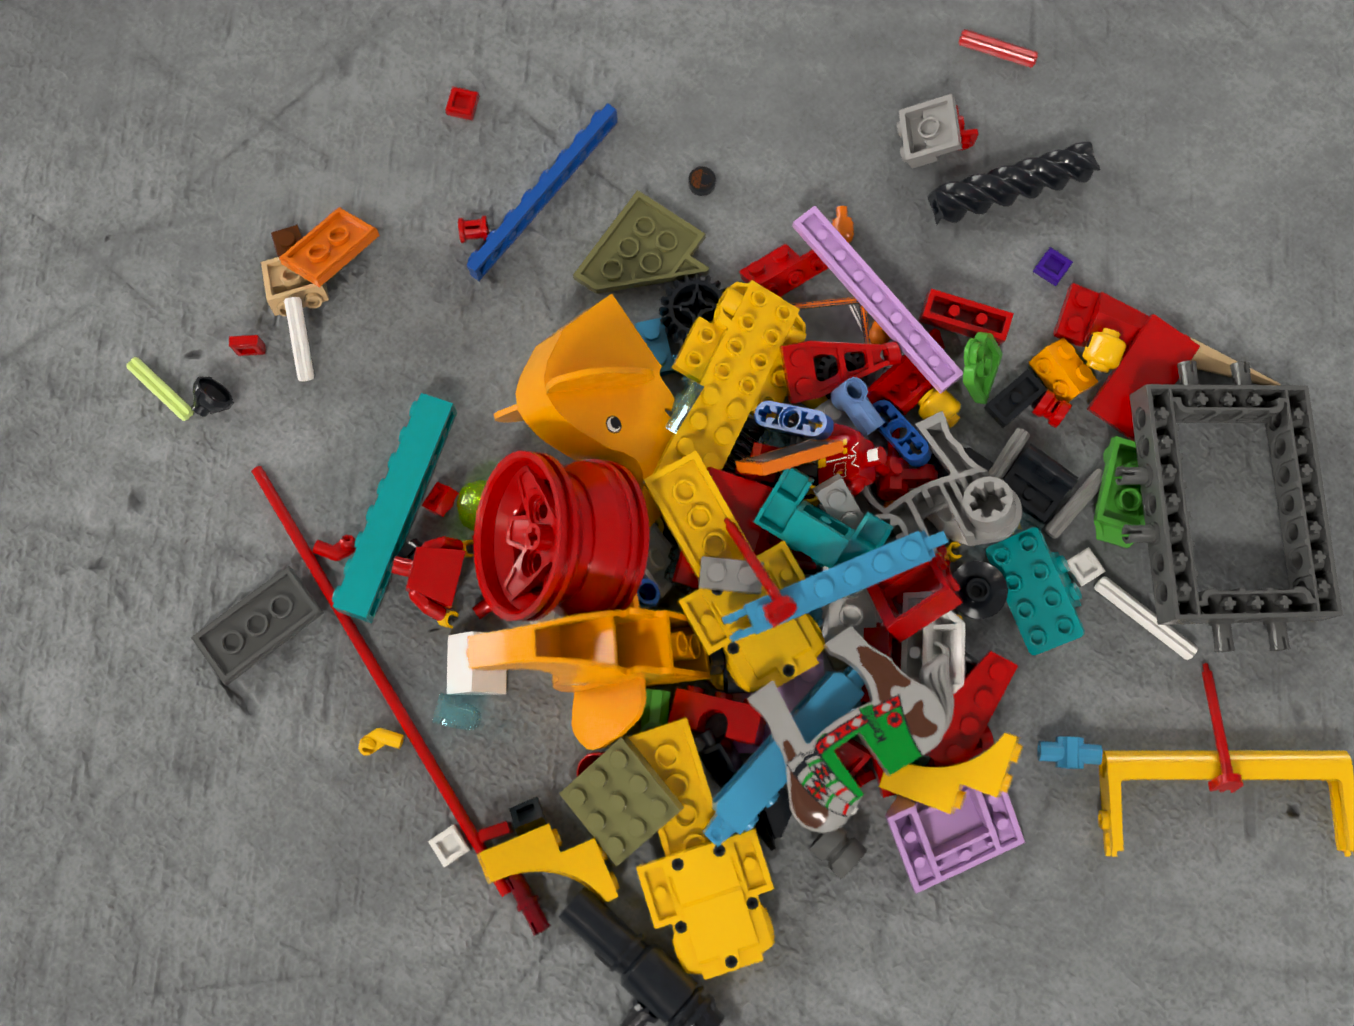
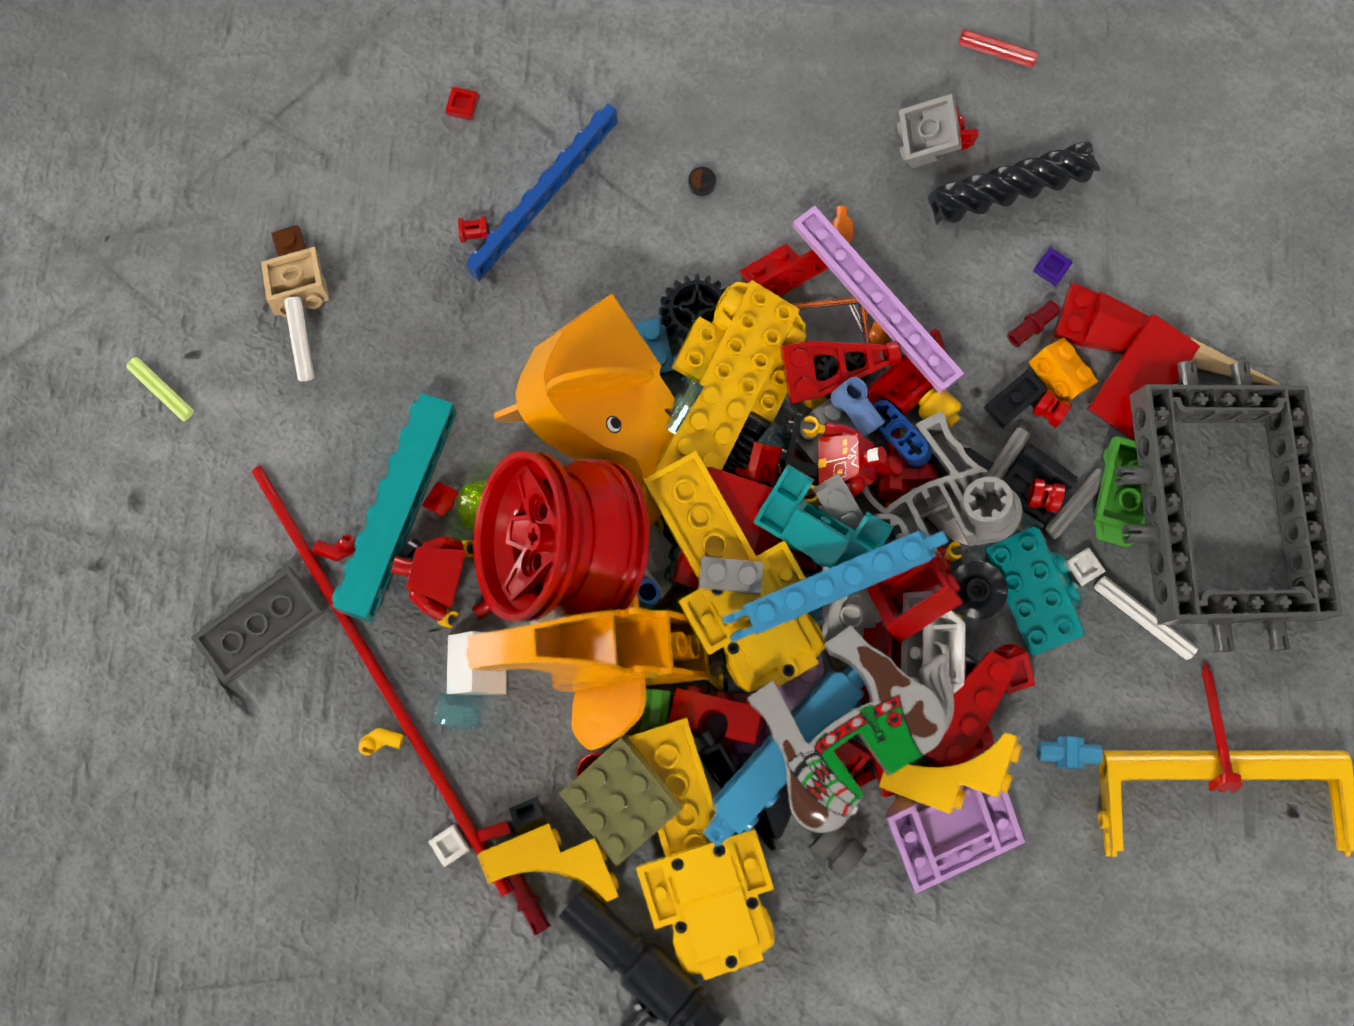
black piece [192,376,234,417] -> none
red tile [229,335,266,356] -> none
orange tile [279,207,380,287] -> none
olive wing [573,190,709,294] -> none
red piece [724,518,797,628] -> none
orange tile [735,439,844,476] -> none
blue beam [754,401,834,441] -> none
red brick [918,288,1014,346] -> none
bright green plate [963,332,1003,405] -> none
yellow head [1082,328,1126,373] -> none
none -> red bracket [993,644,1035,694]
none -> dark red pin [1007,300,1061,347]
none -> red wheel [1027,478,1065,513]

